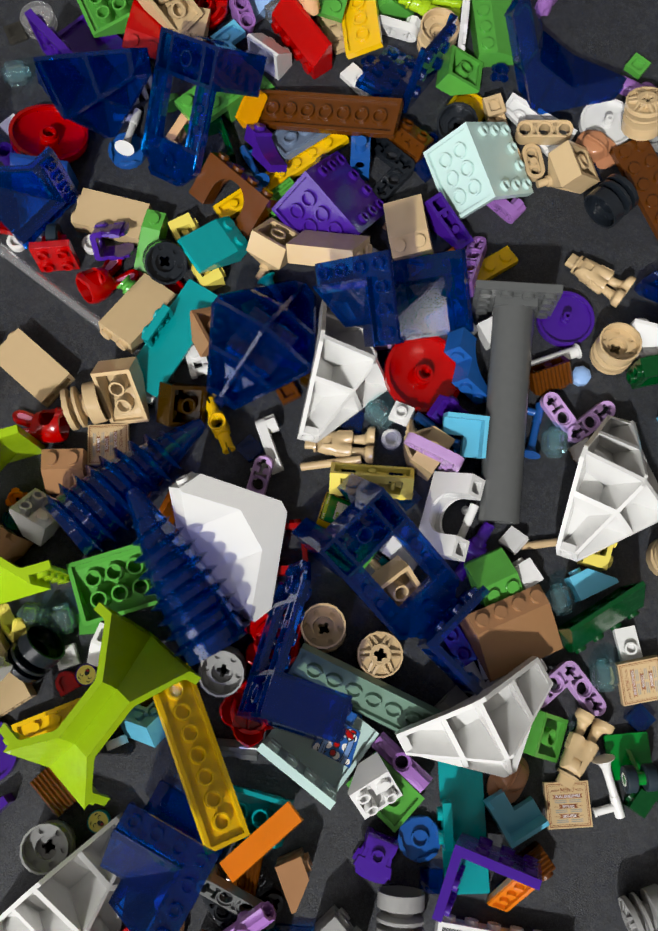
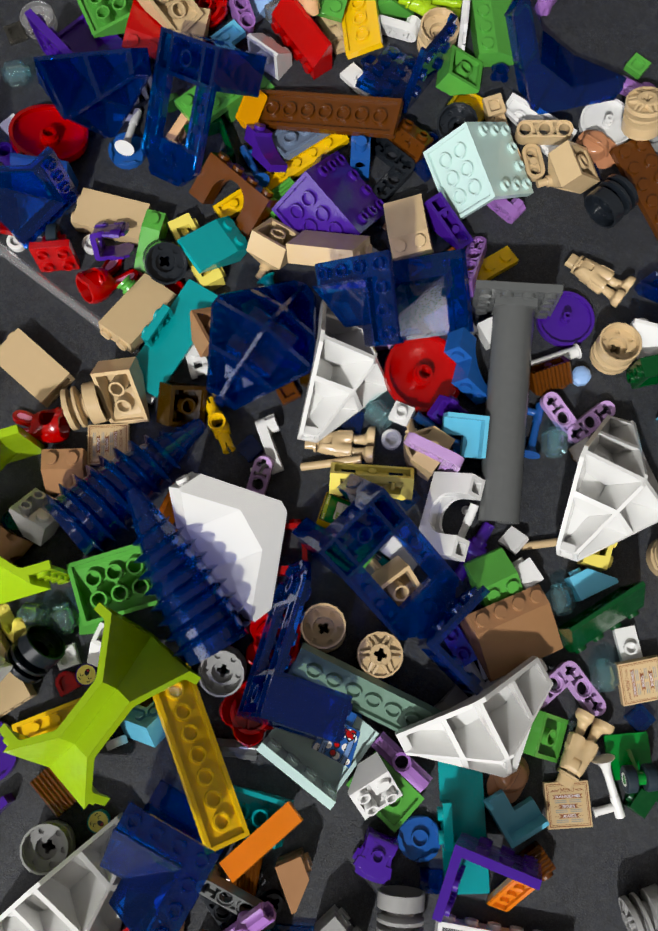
orange plate [5,487,28,507] -> none

